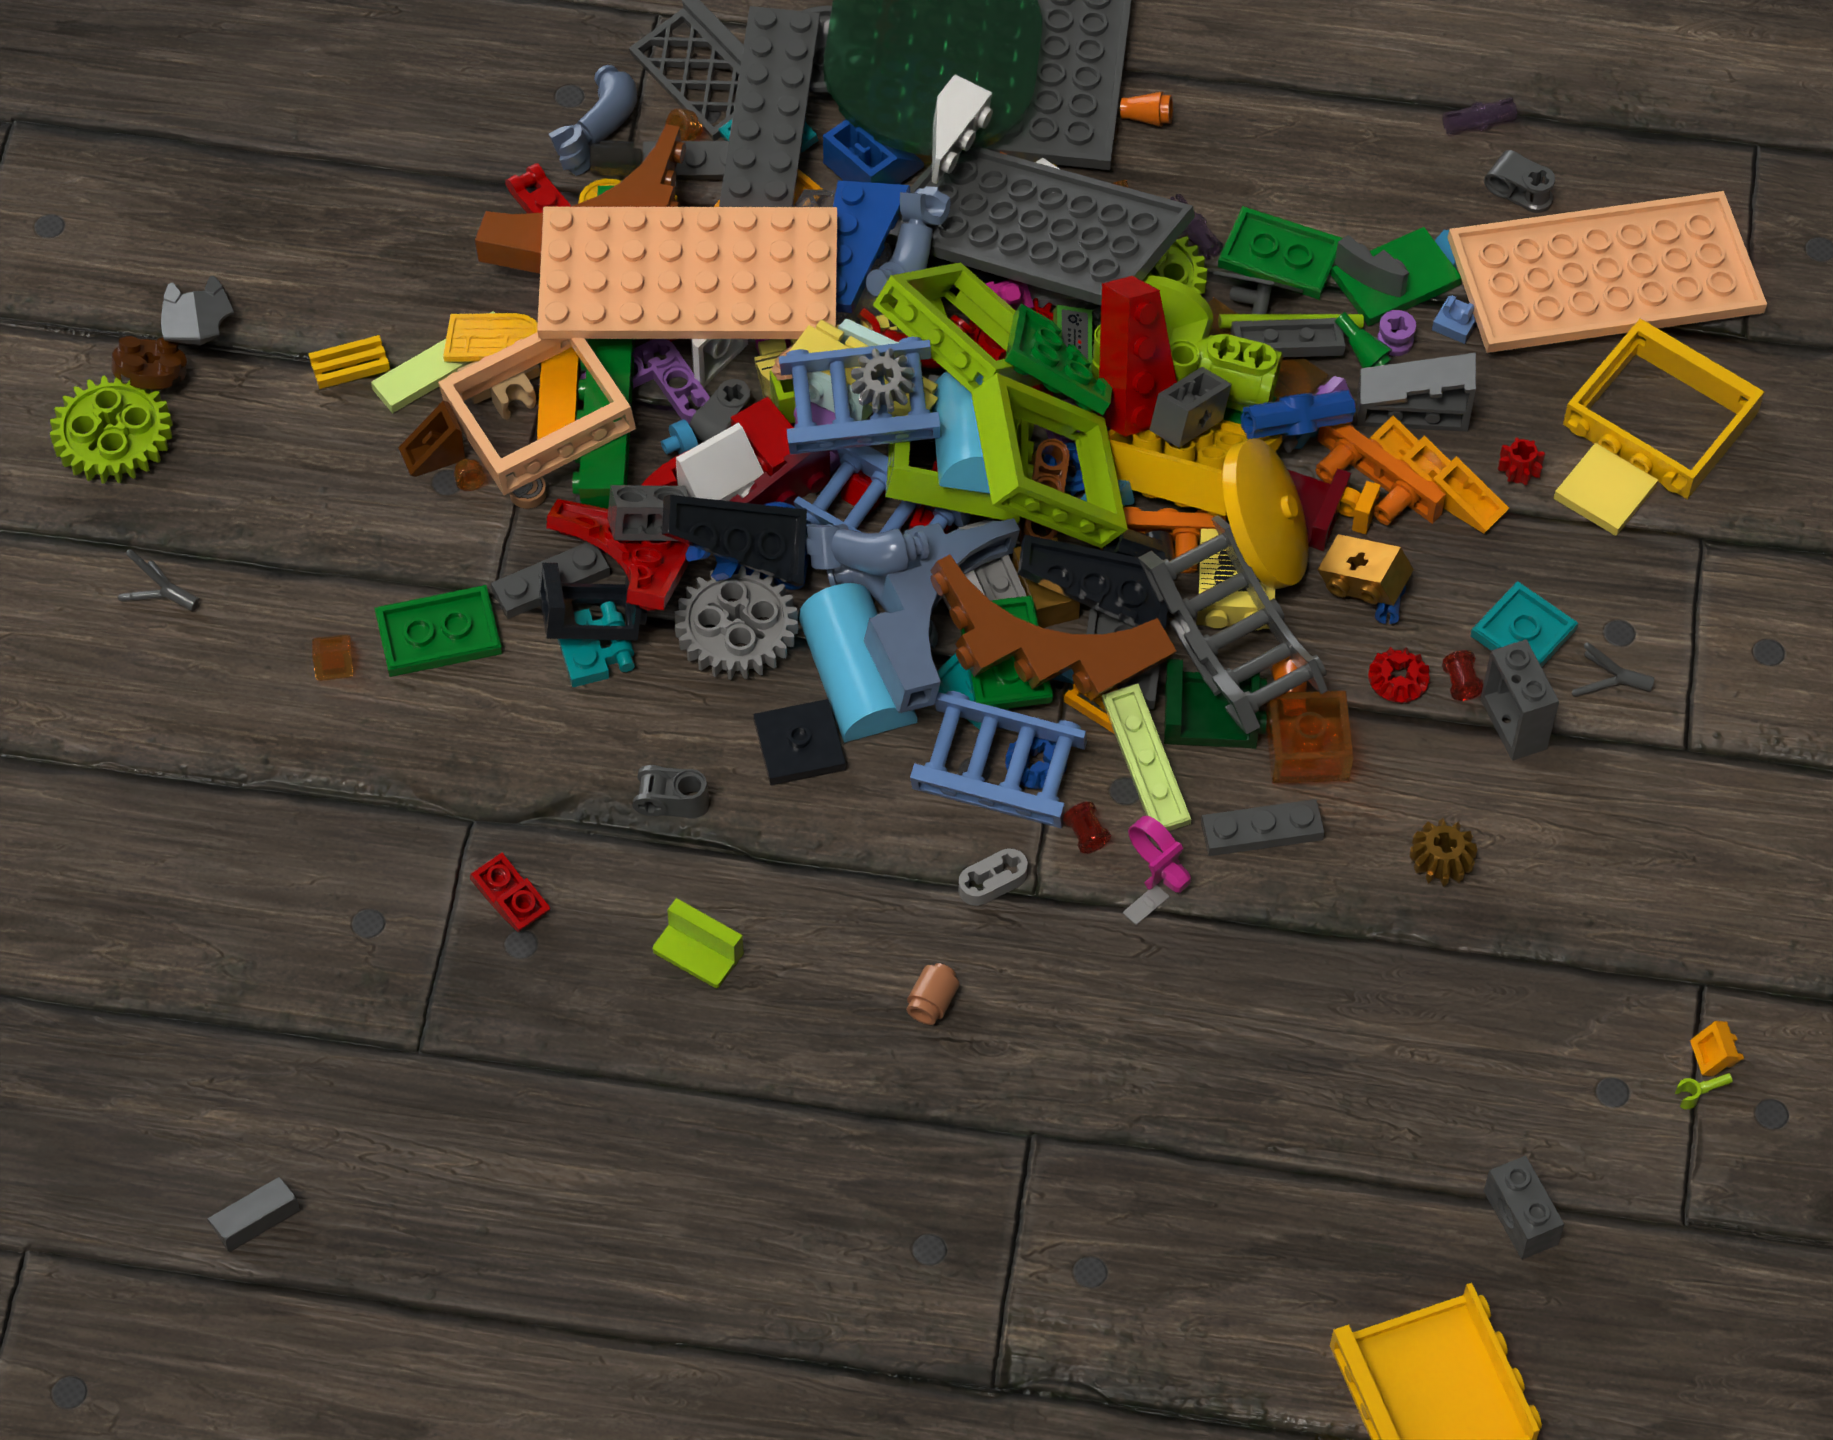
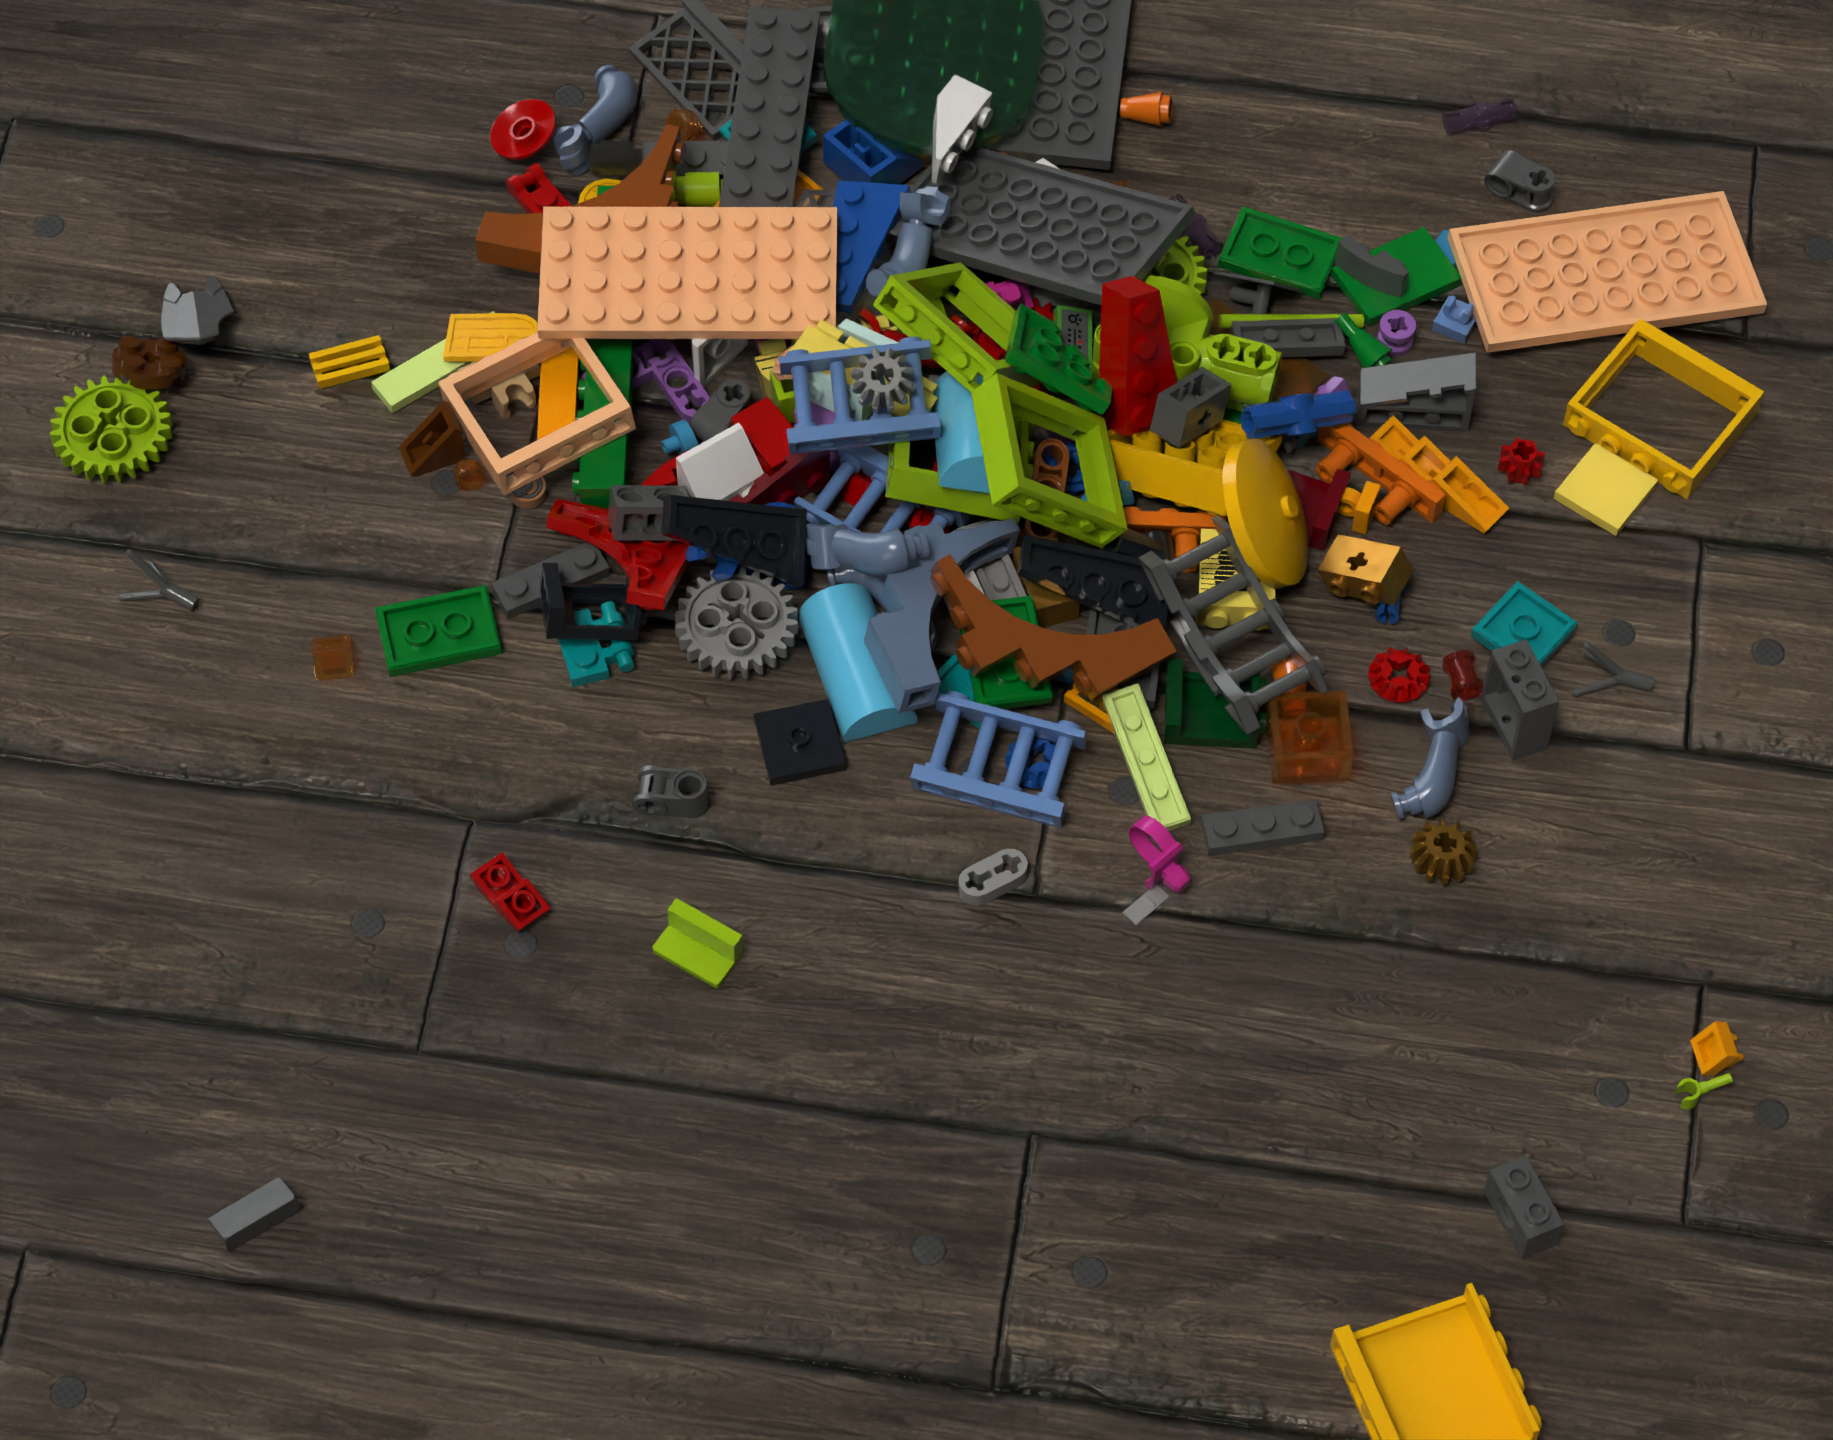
nougat brick [906,963,960,1025] -> none
clear red bush [1063,801,1111,854] -> none
none -> red dish [490,99,557,160]
none -> lime brick [676,172,723,207]
none -> sand blue piece [1391,697,1470,819]

